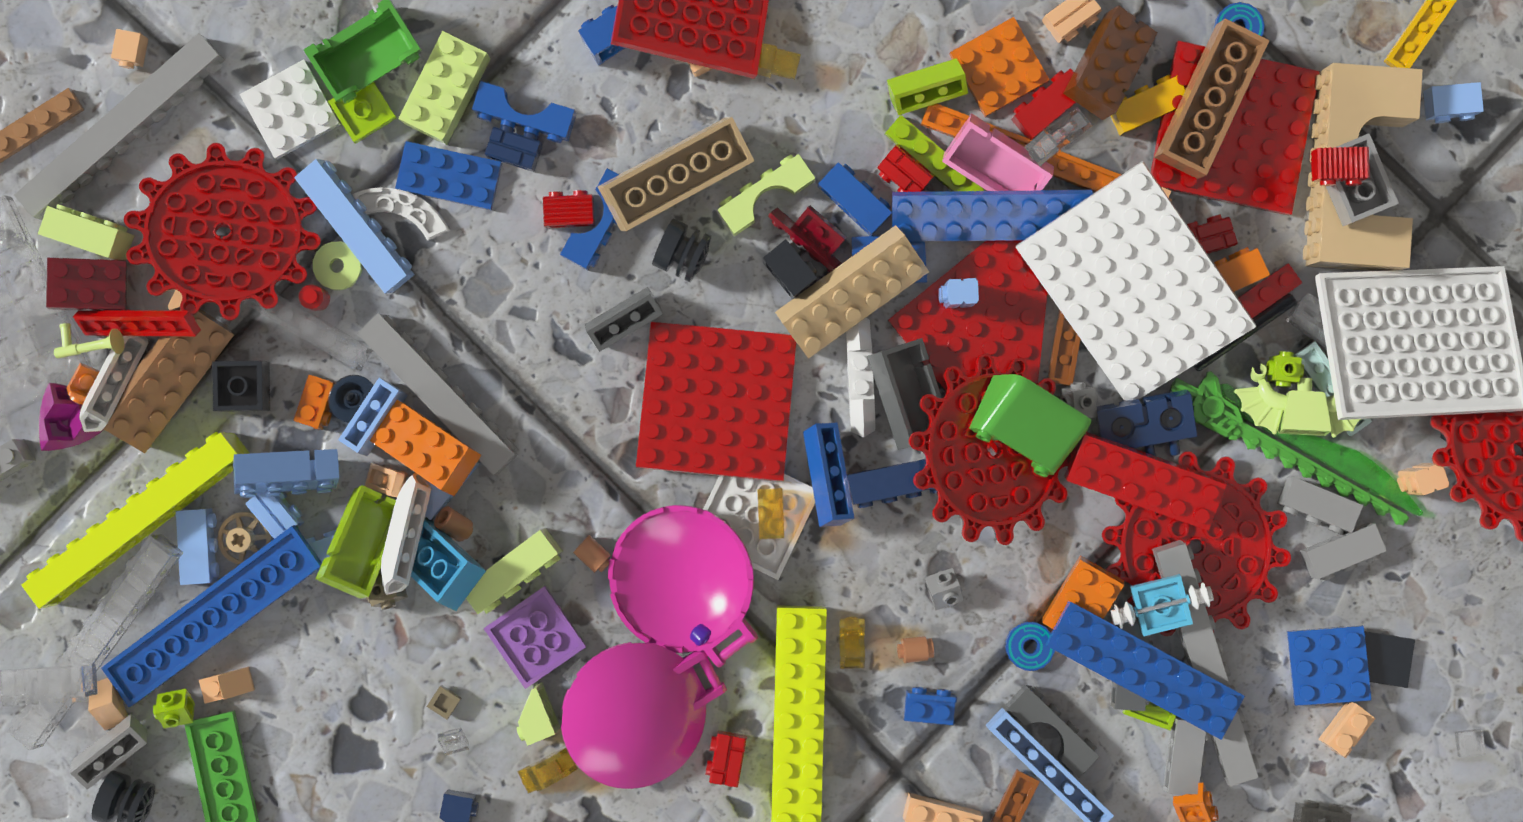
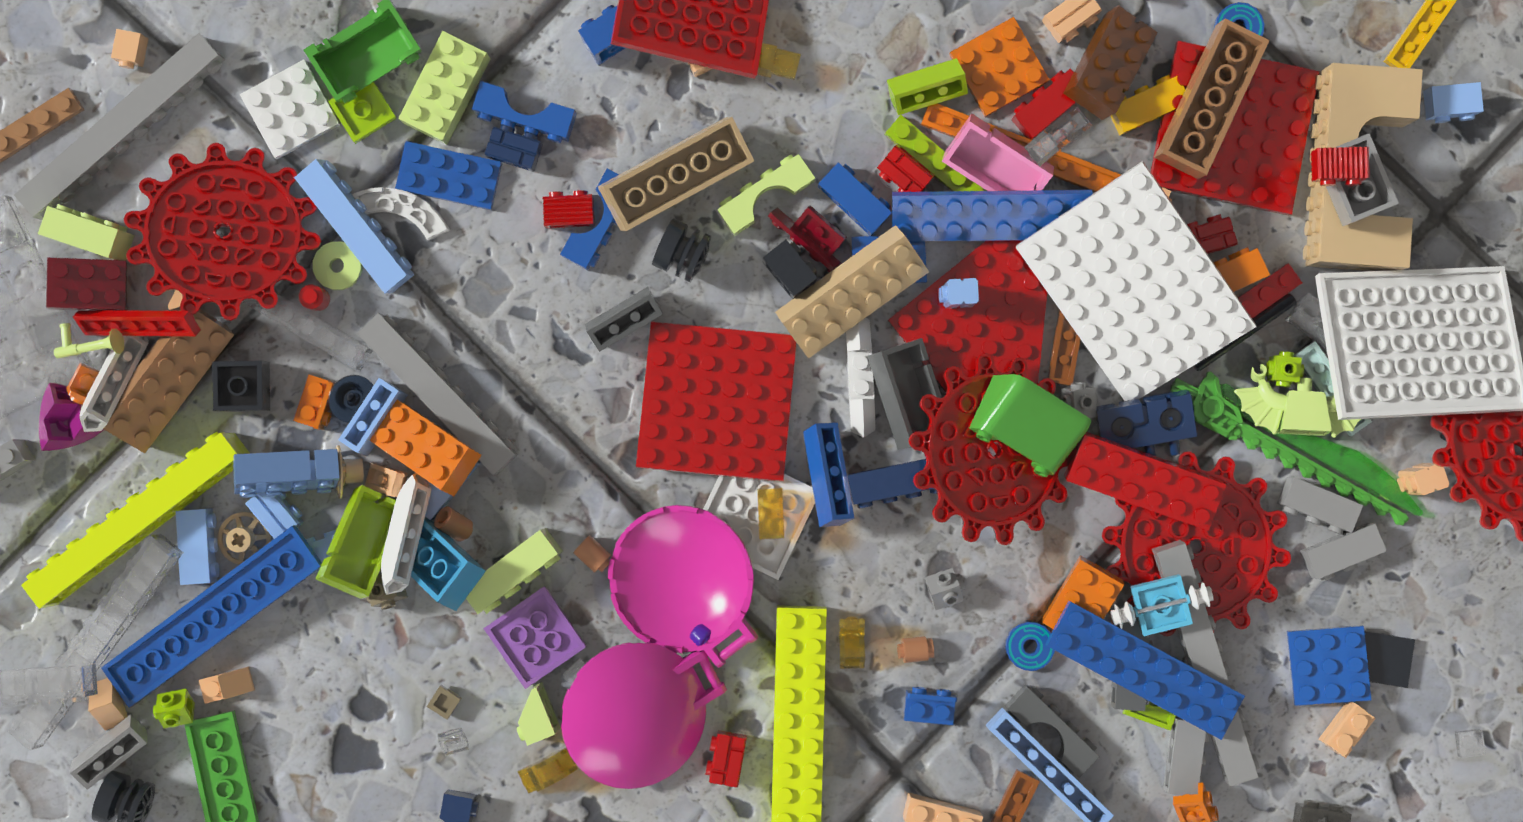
none -> tan wheel [335,445,364,499]

